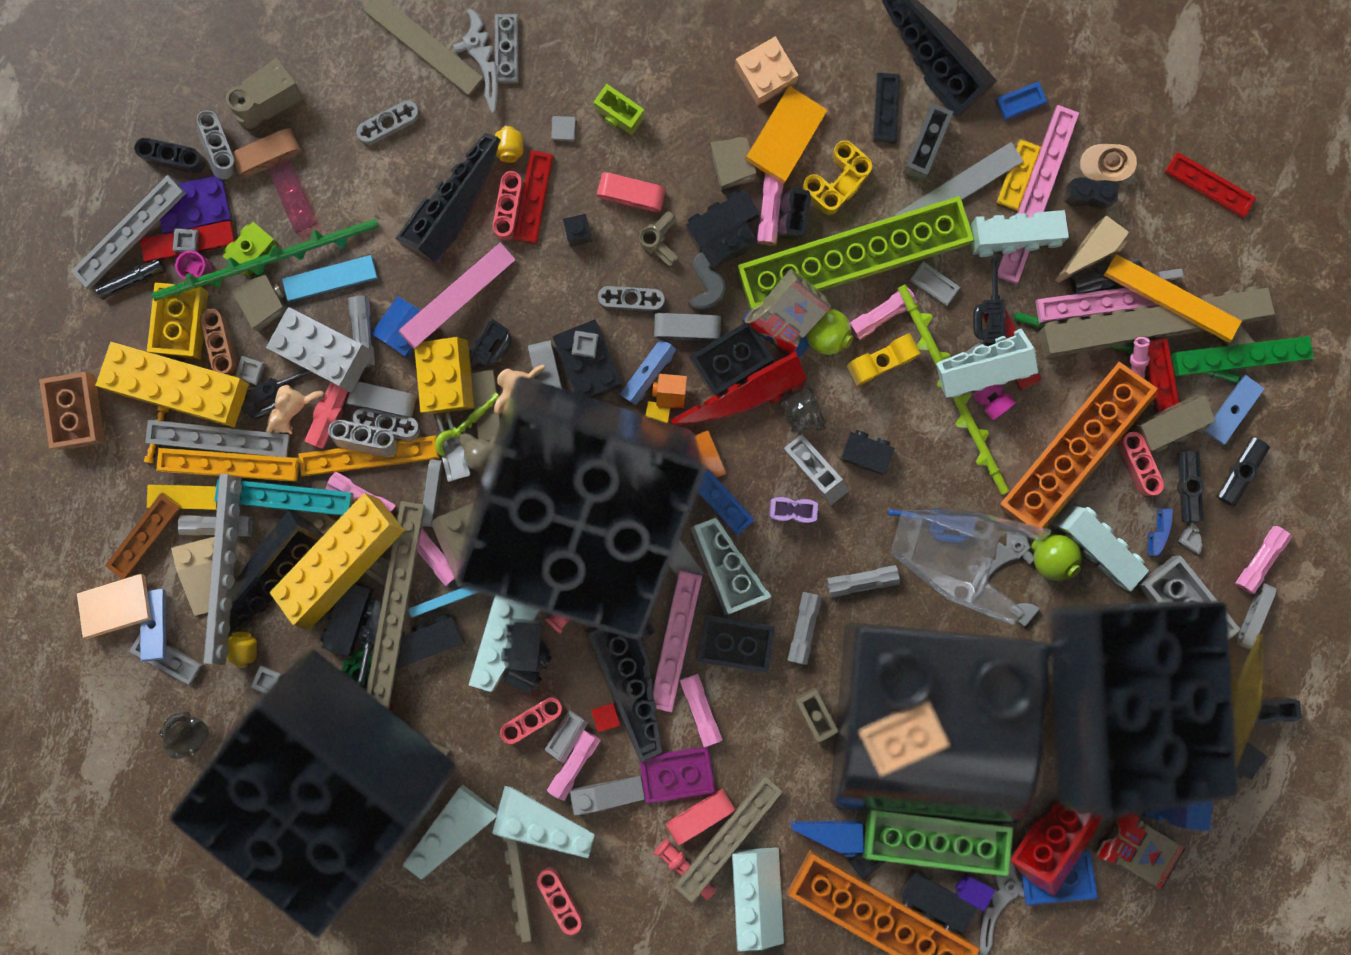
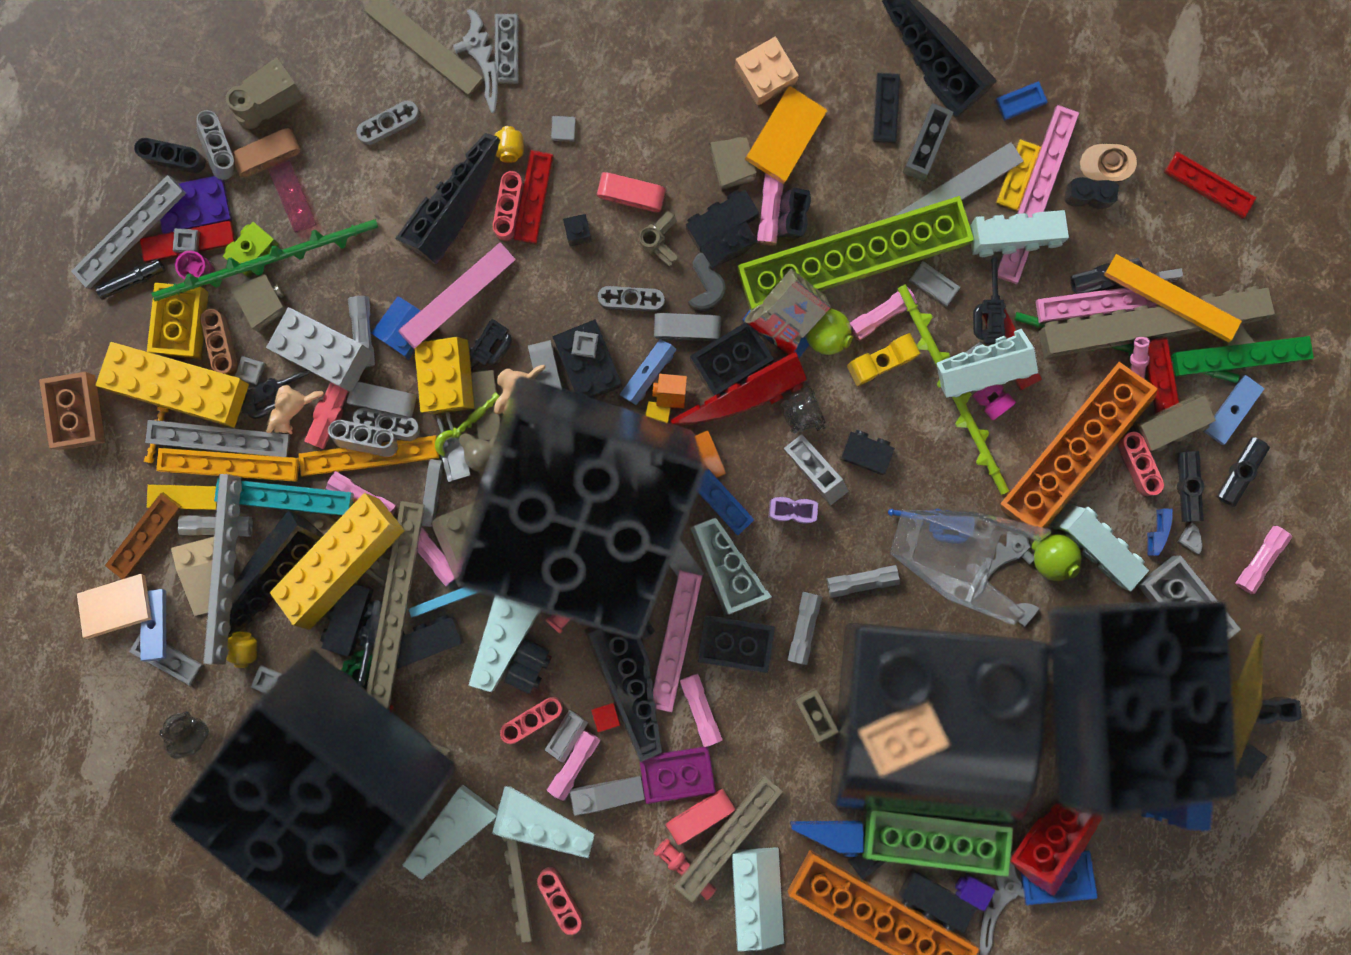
medium azure tile [282,255,378,302] -> none
black brick [501,618,542,671] -> none
lime brick [593,83,645,135] -> none
yellow beam [802,140,872,215] -> none
tan slope [1055,216,1129,283] -> none
piece [1095,813,1186,890] -> none
light grey beam [1237,583,1276,650] -> none

